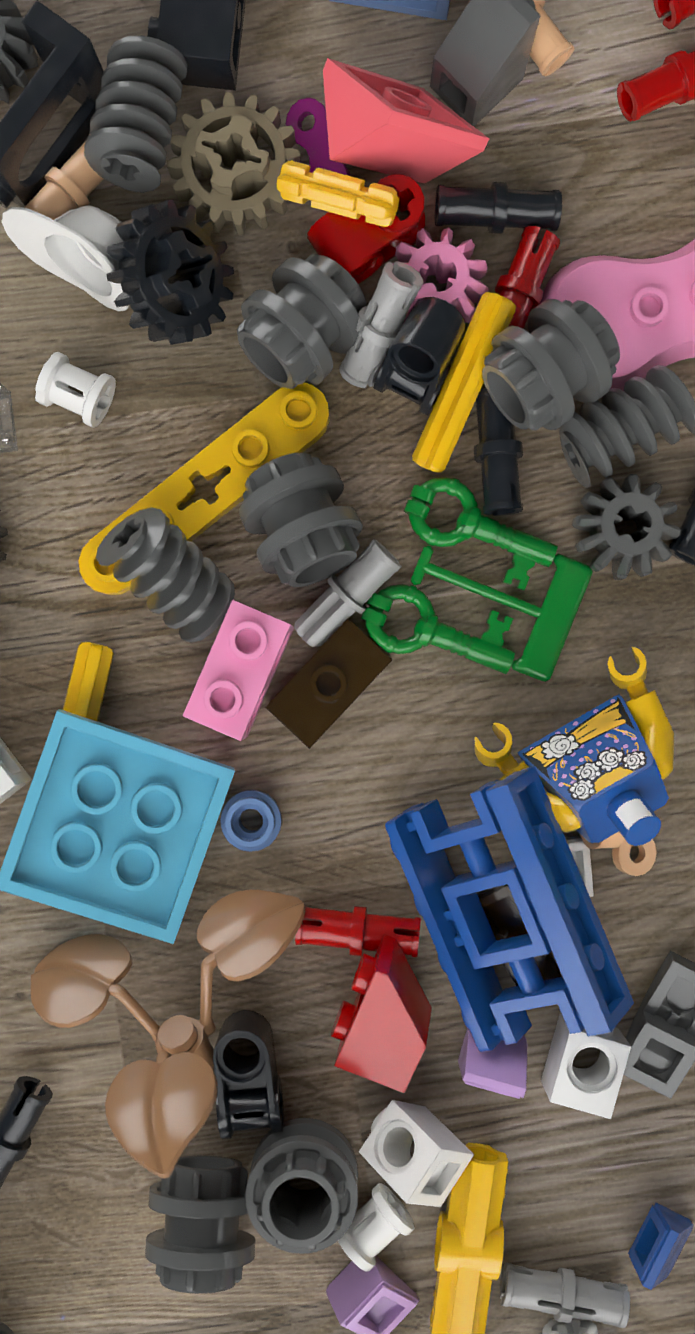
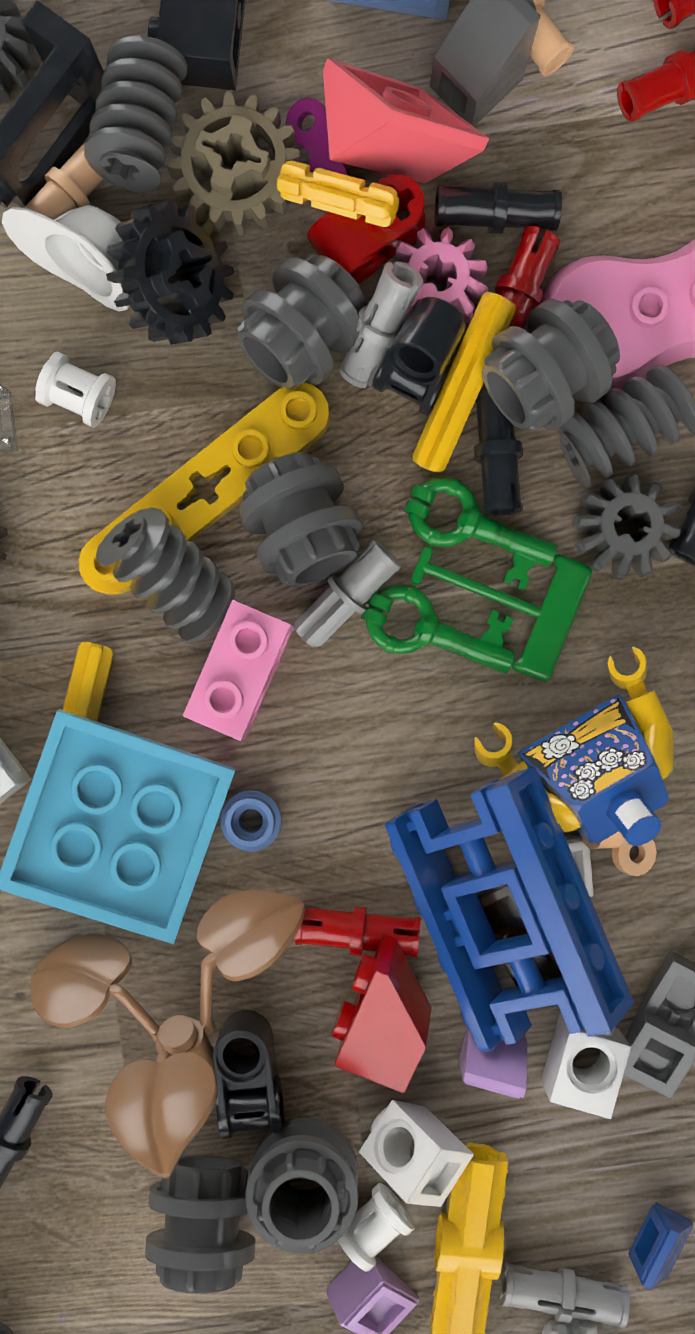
dark brown plate [265,619,392,749] -> none

